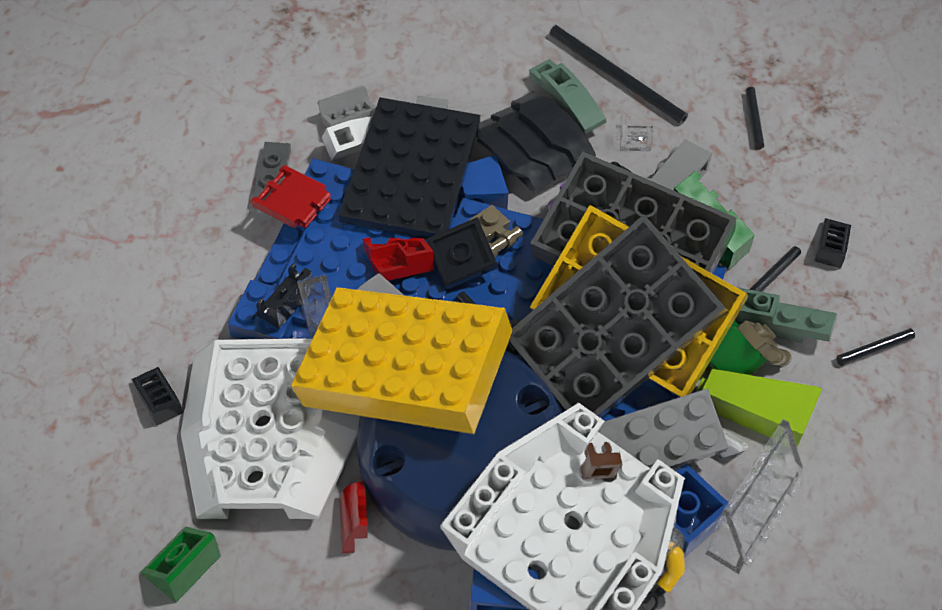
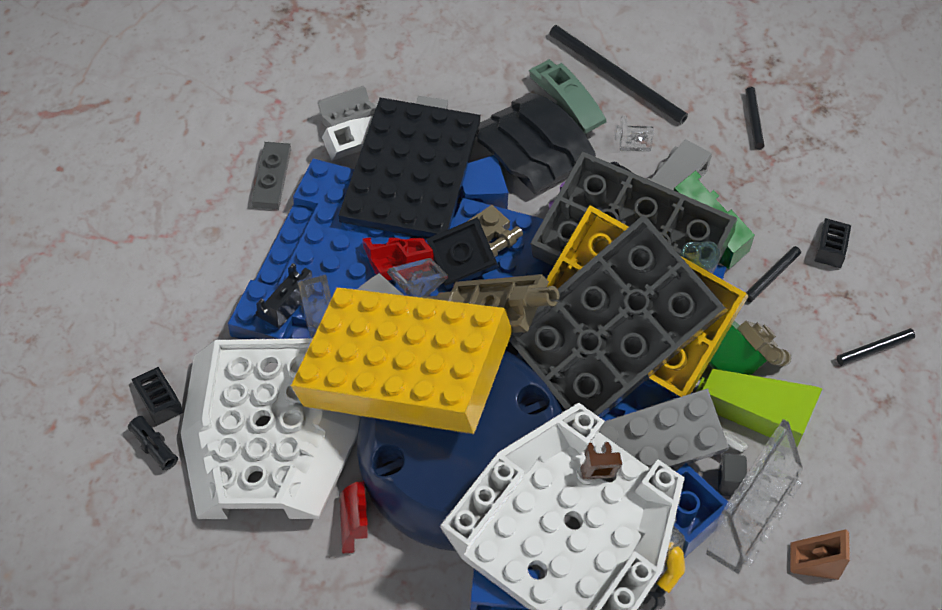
green slope [140,526,221,603] -> none
red plate [250,165,331,228] -> none
sand green slope [735,287,837,343] -> none
none -> black pin [128,416,178,471]
none -> clear slope [387,258,448,297]
none -> dark tan plate [420,275,559,333]
none -> clear light blue beam [680,241,720,268]
none -> dark grey slope [718,454,747,497]
none -> nougat slope [790,529,850,580]

